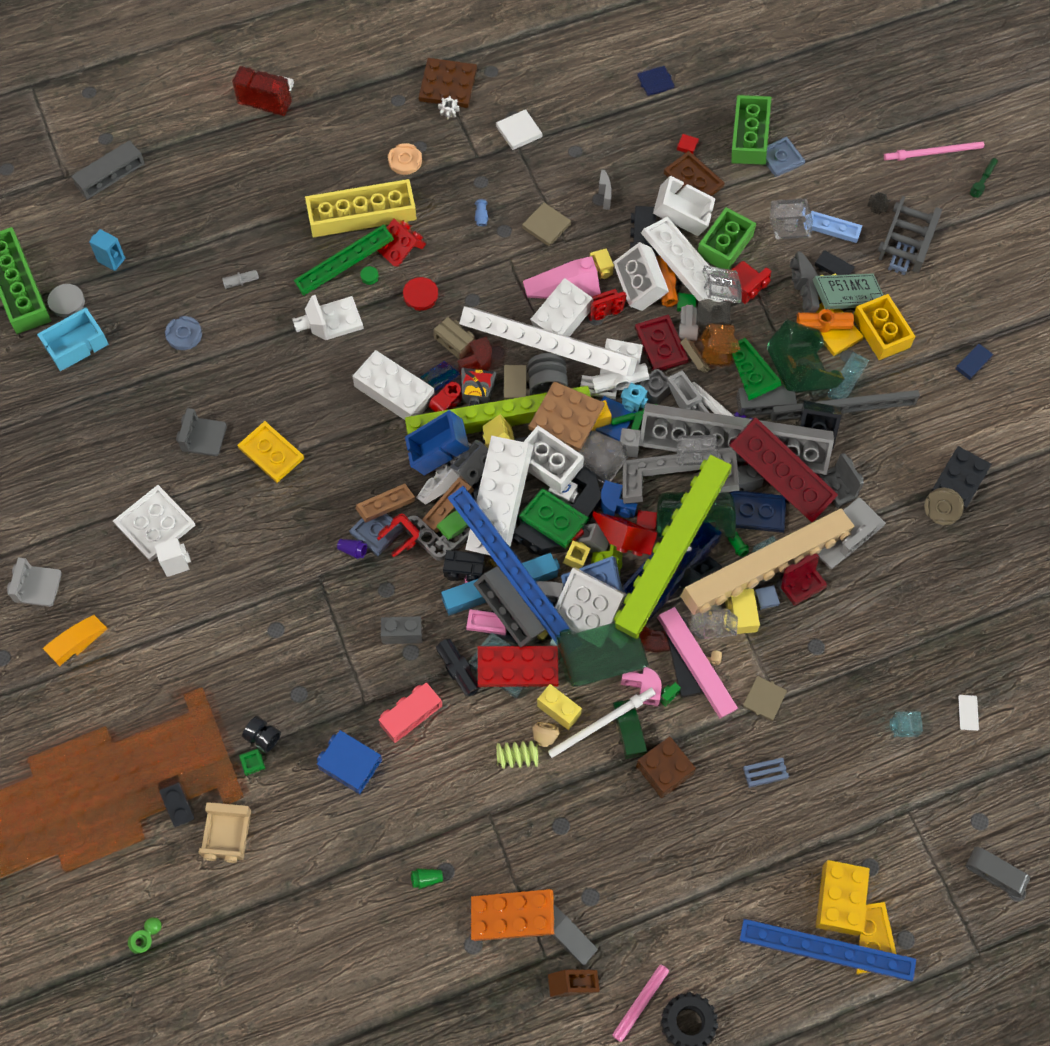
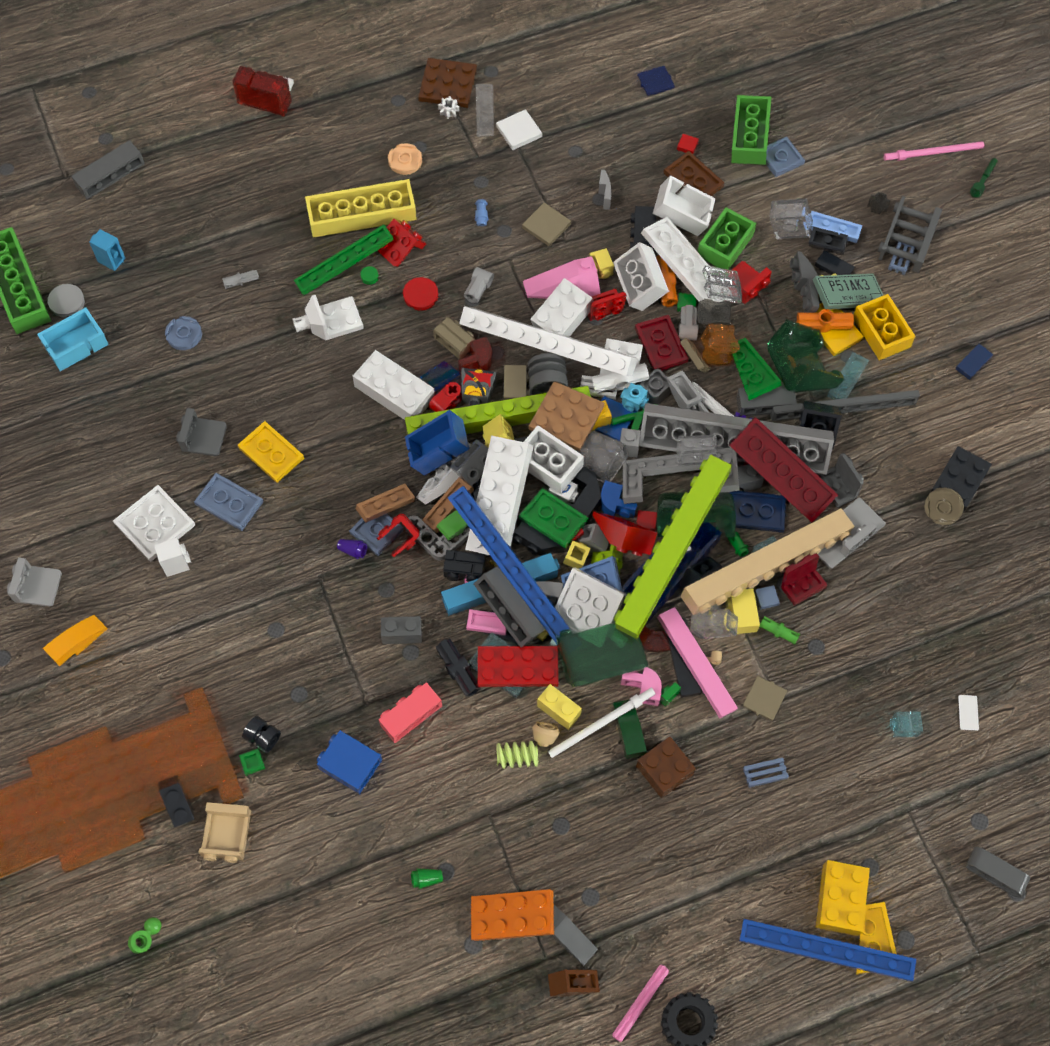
none -> sand blue tile [194,473,264,531]
none -> light grey piece [464,267,494,303]
none -> clear slope [476,84,494,137]
none -> bright green pin [759,616,800,645]
none -> black brick [808,227,848,255]

